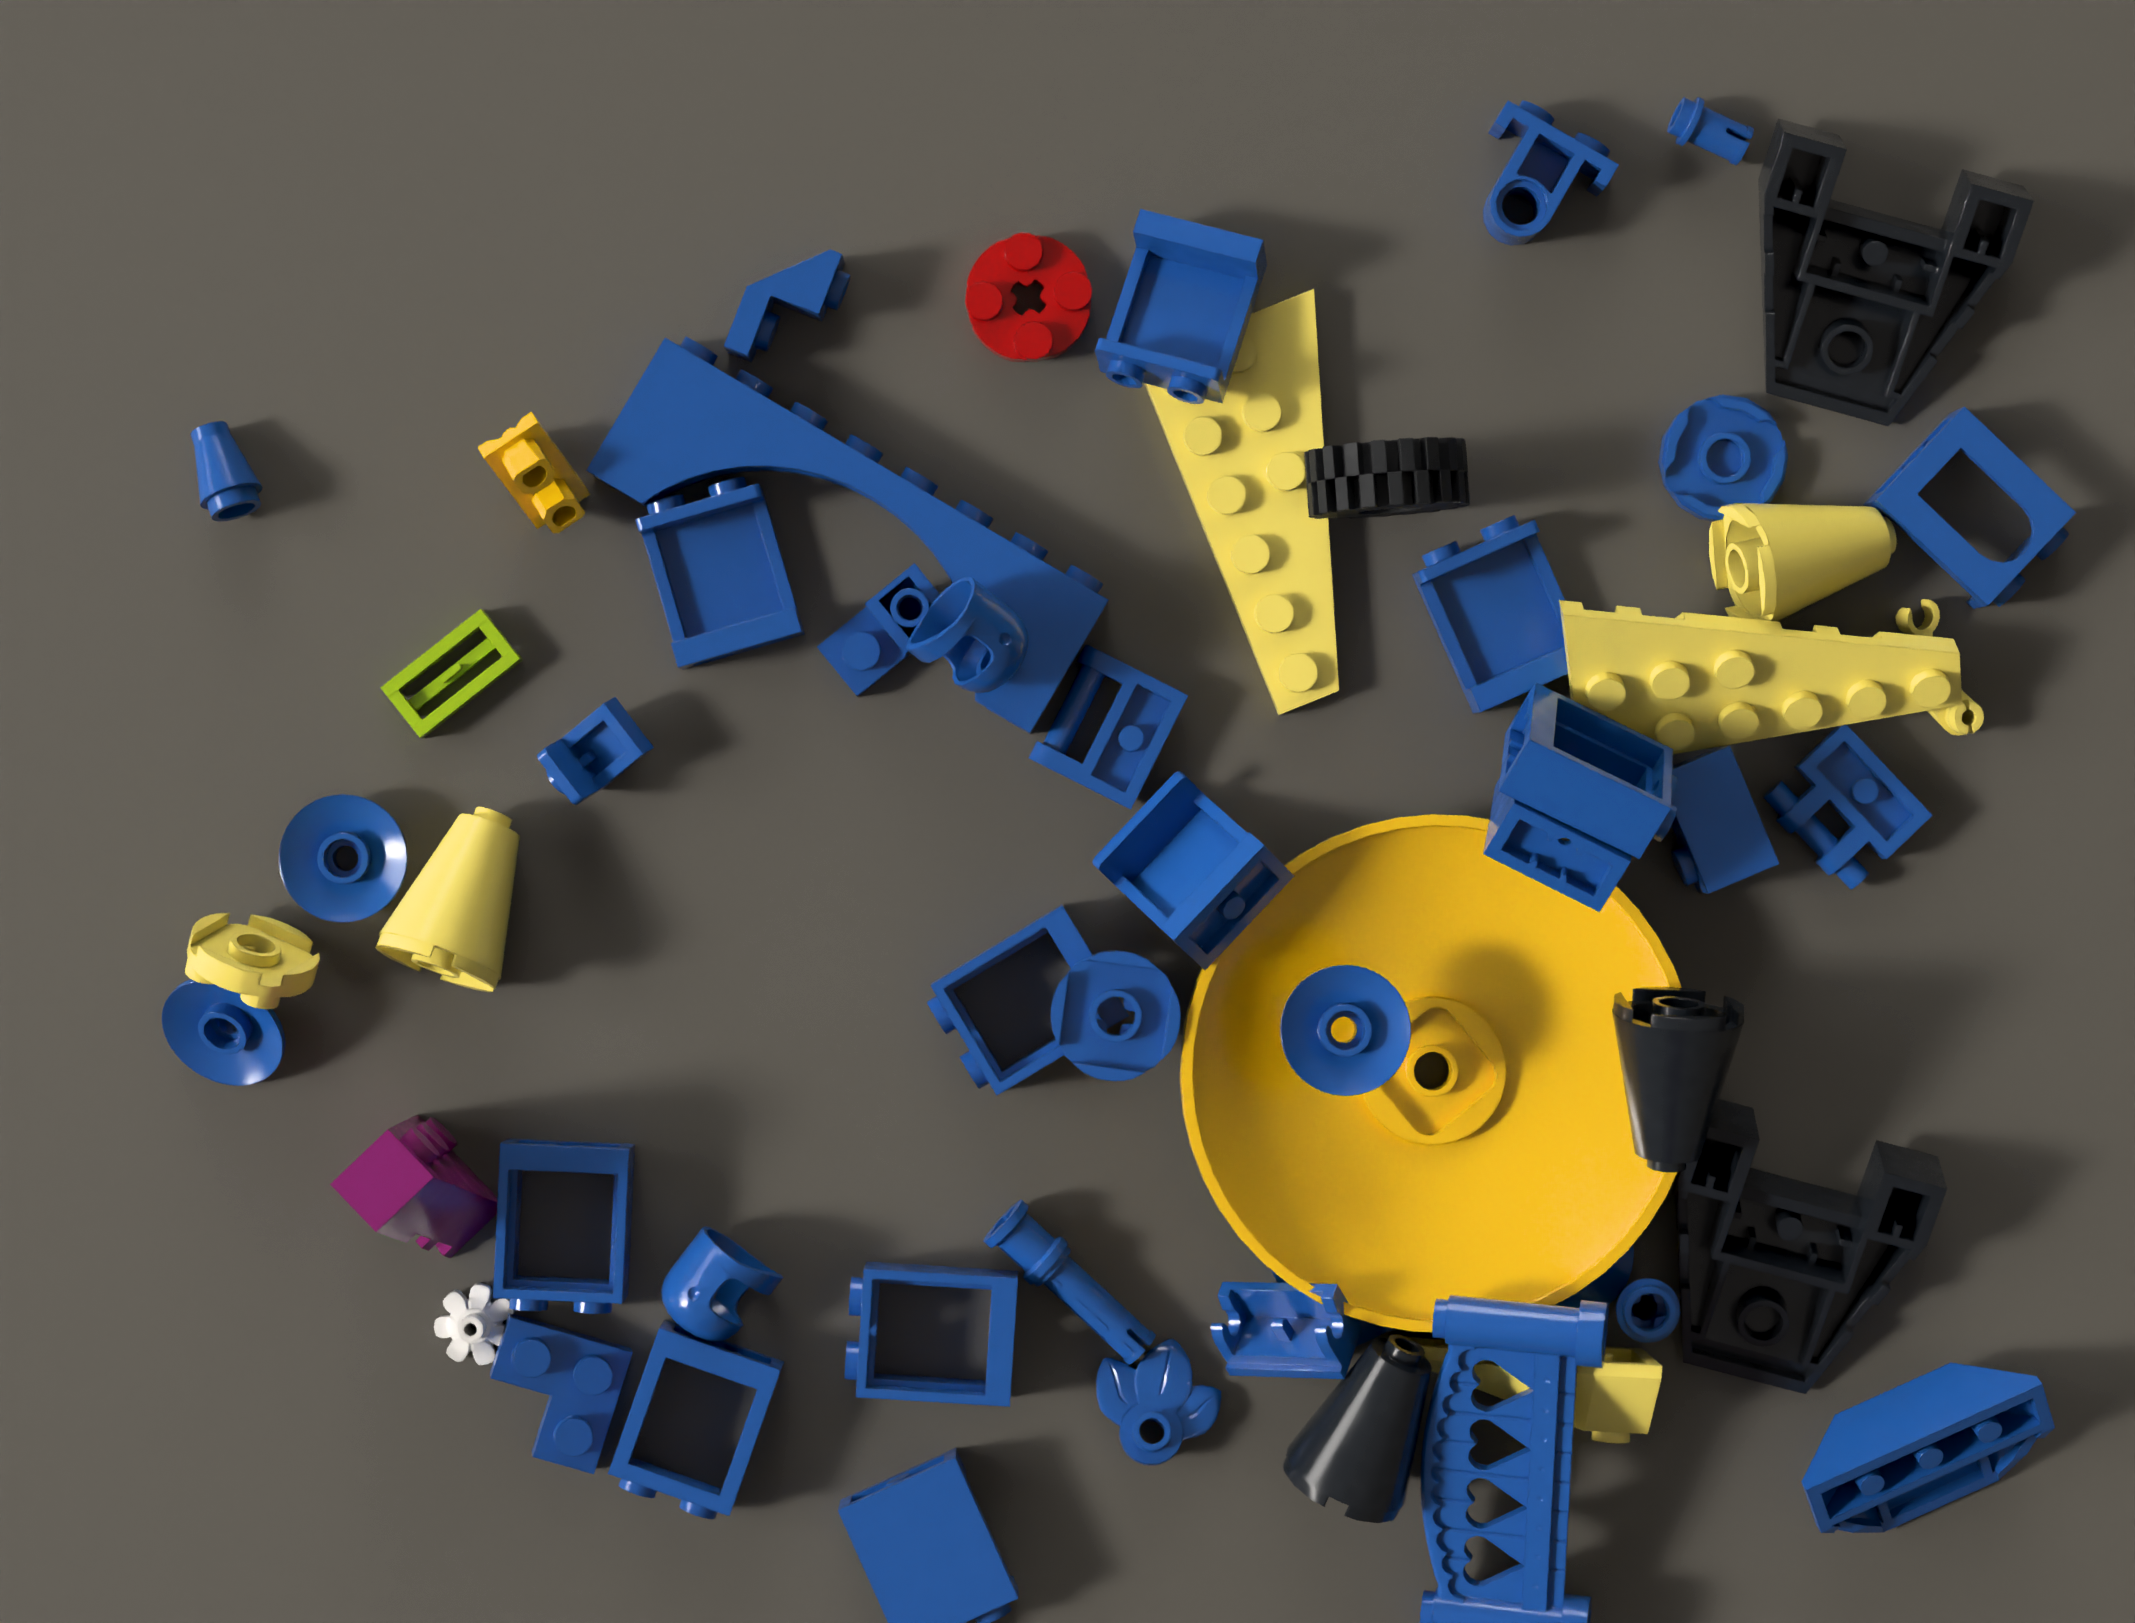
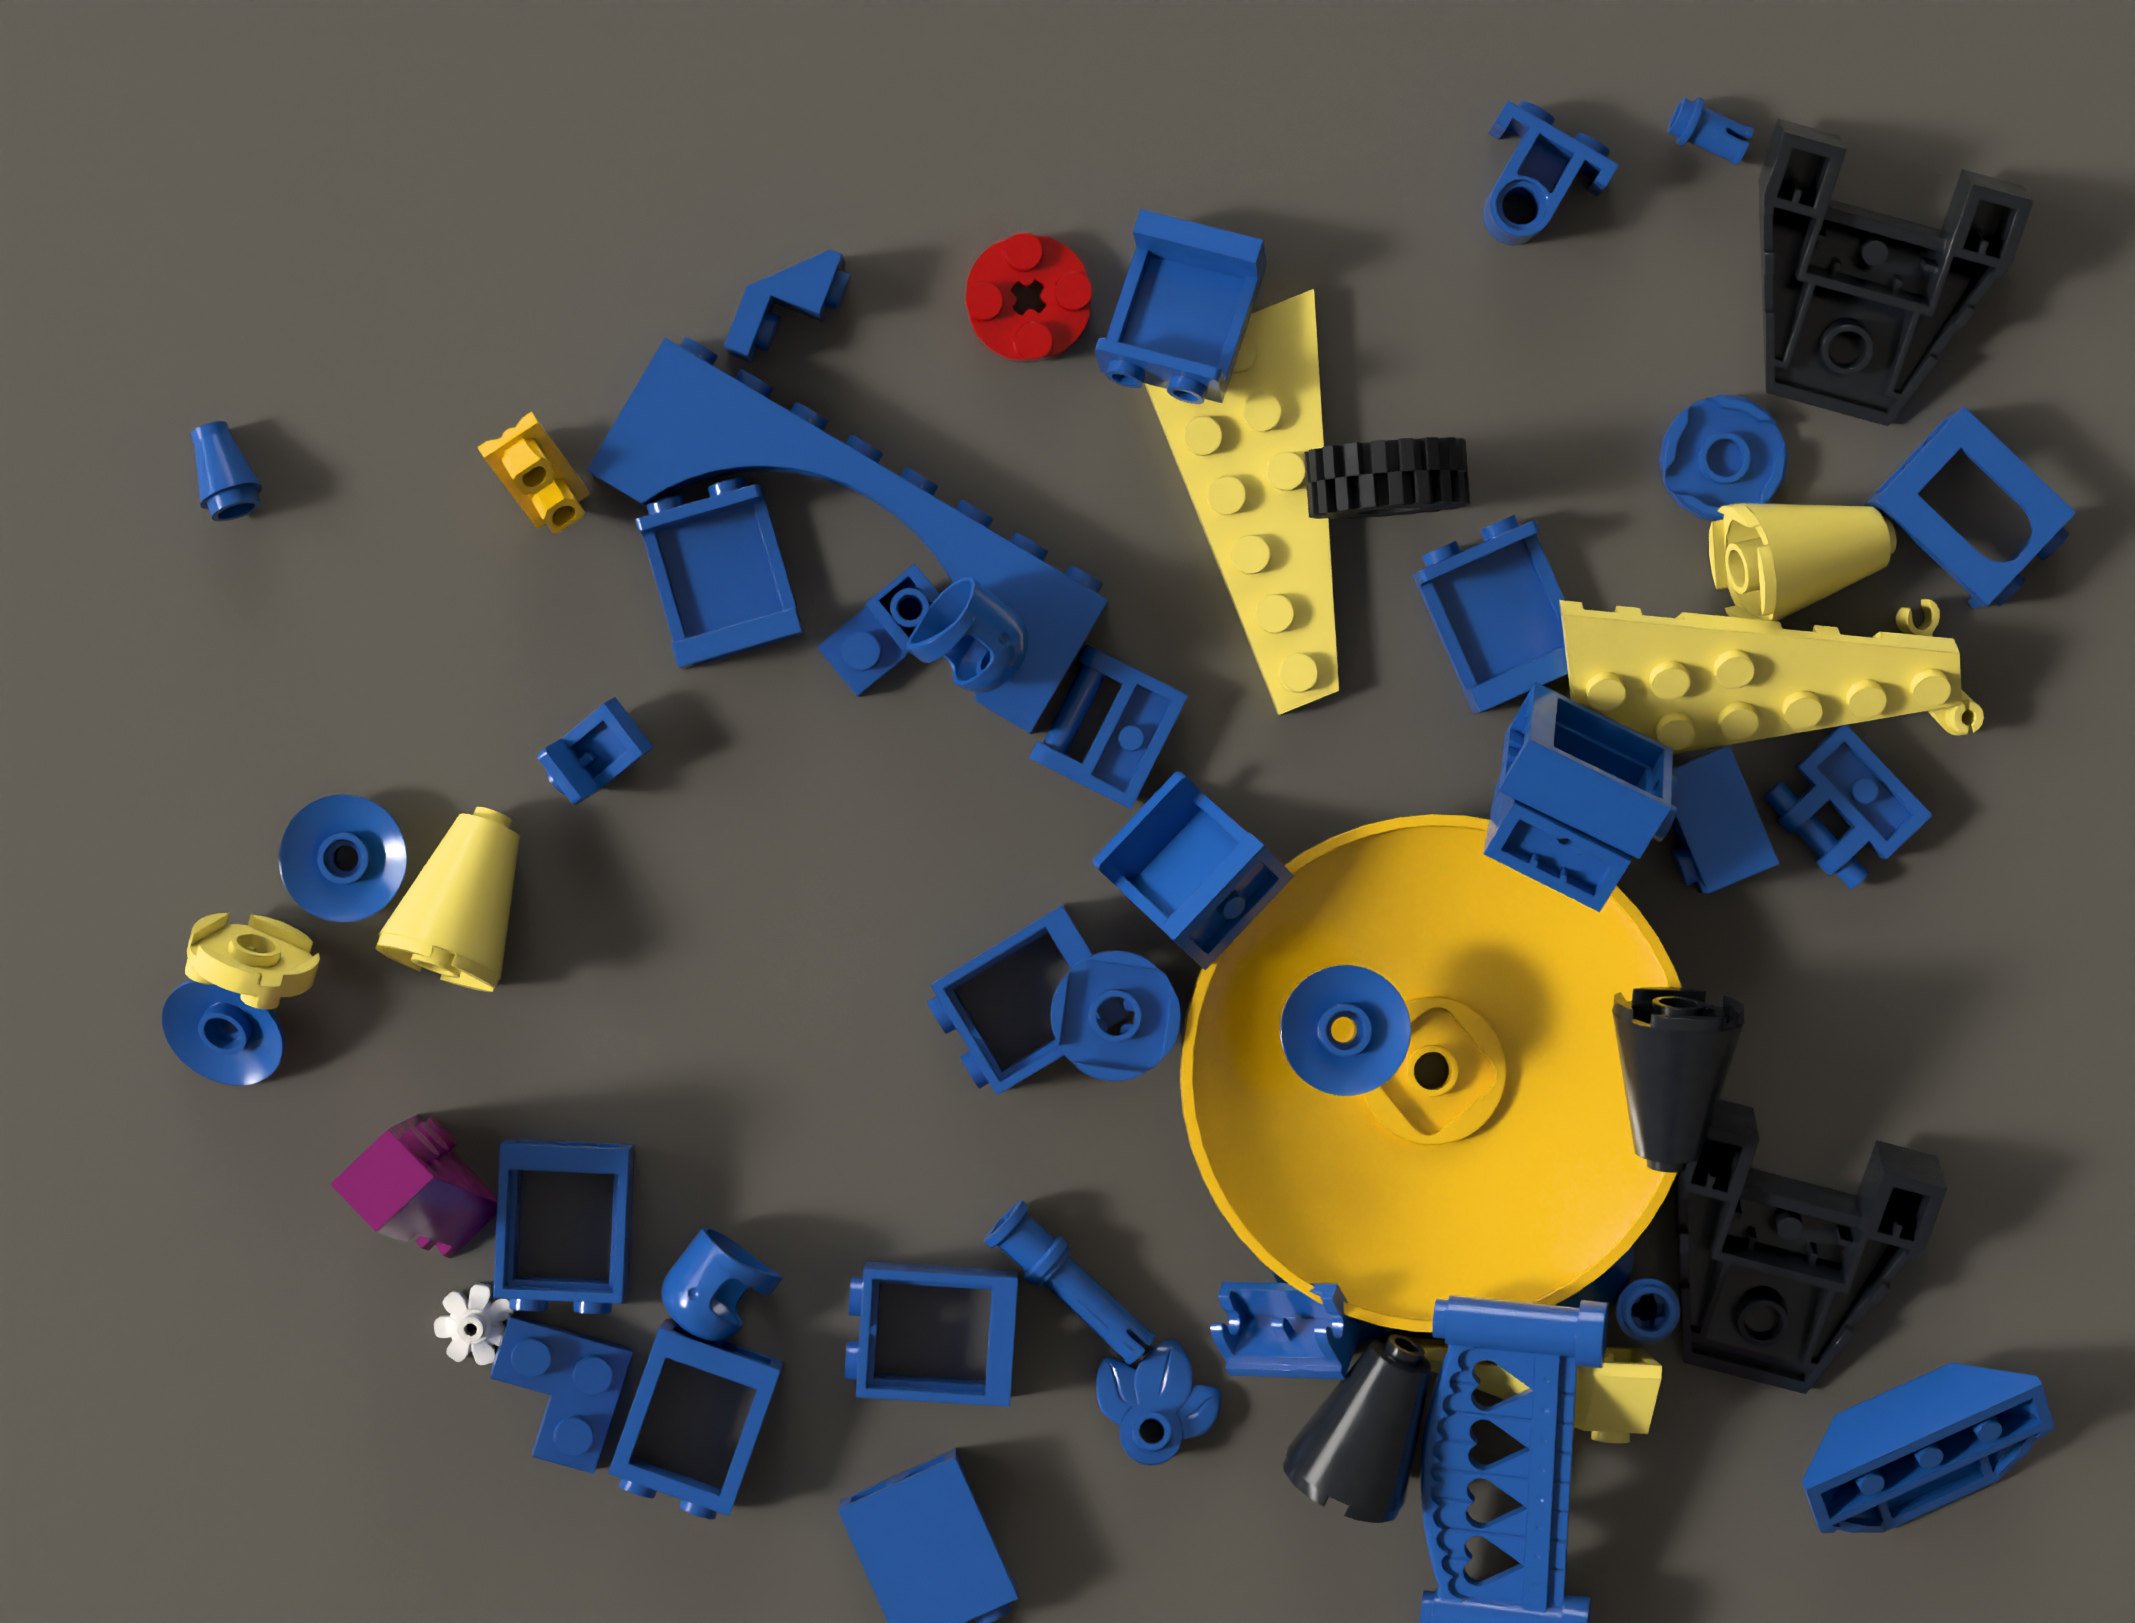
lime tile [380,609,523,738] -> none

